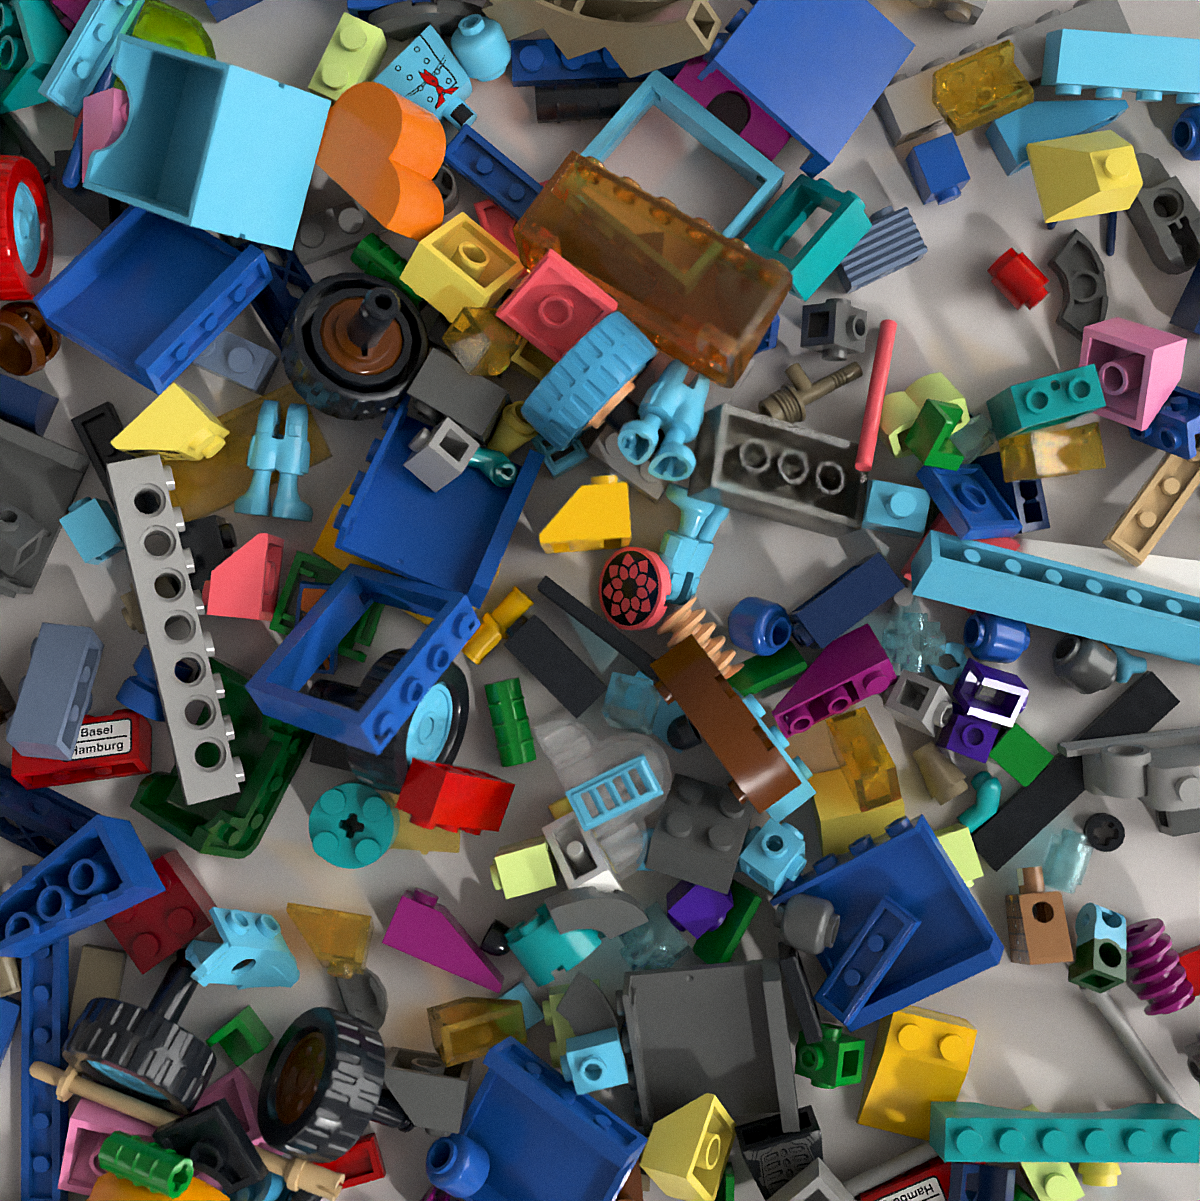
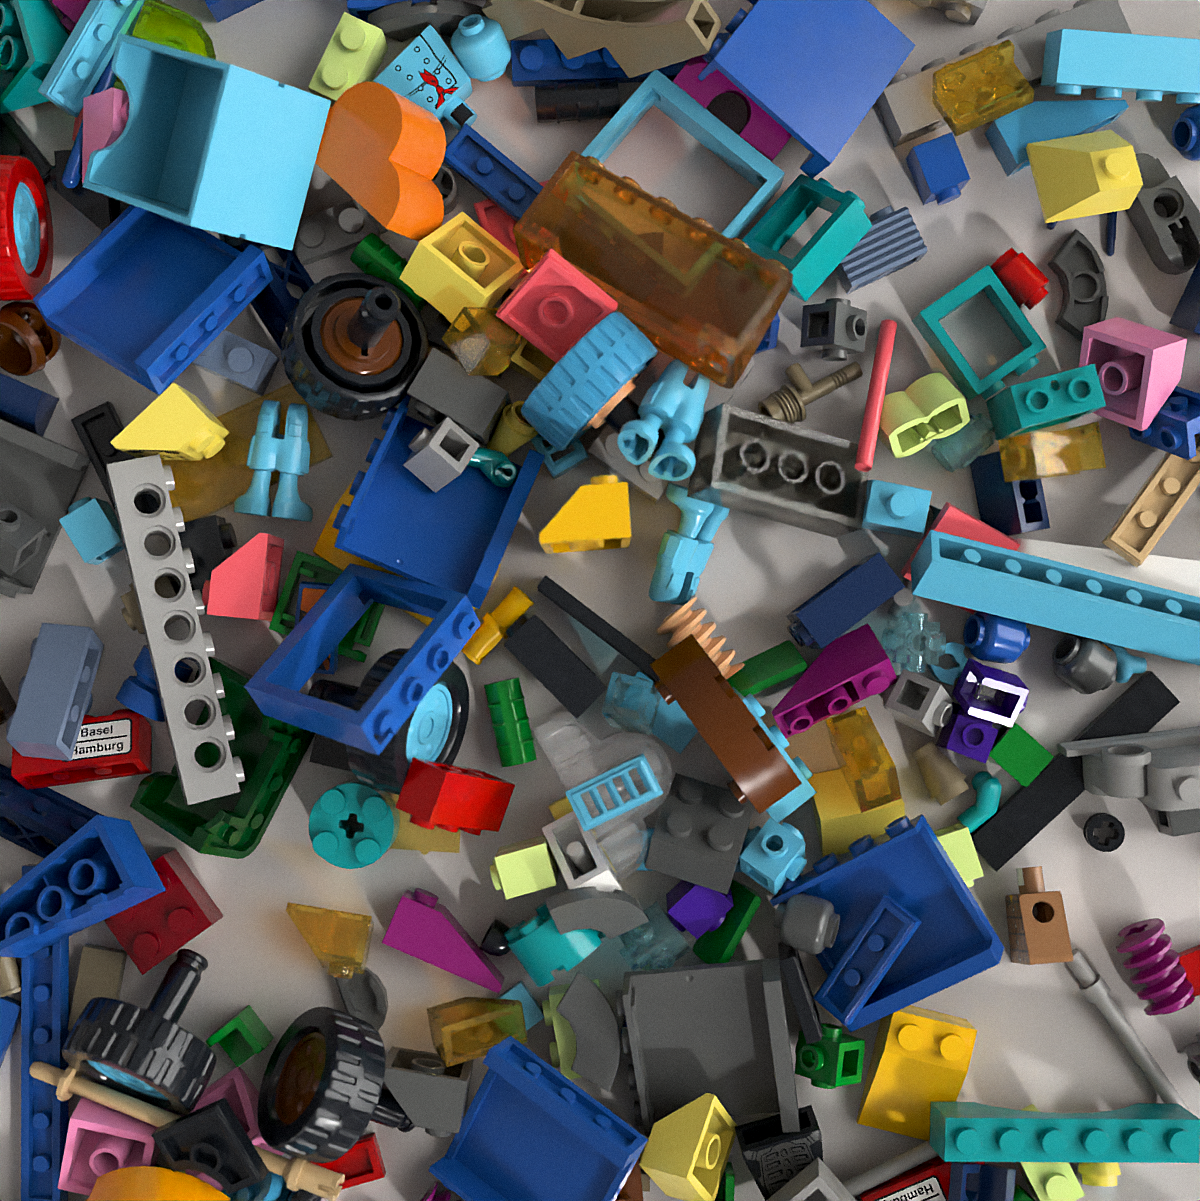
green axle [98,1131,194,1199] -> none
medium azure piece [185,907,300,990] -> none
blue head [425,1133,490,1198] -> none
medium azure brick [560,1026,628,1095] -> none
coral tile [598,546,672,631] -> none
black hinge [666,714,702,750] -> none
blue head [728,597,792,656] -> none
green panel [904,398,965,471] -> none
blue tile [916,464,1023,540] -> none
clear light blue brick [1042,828,1094,894] -> none
leg [1068,902,1126,994] -> none
none -> teal window [912,265,1047,401]

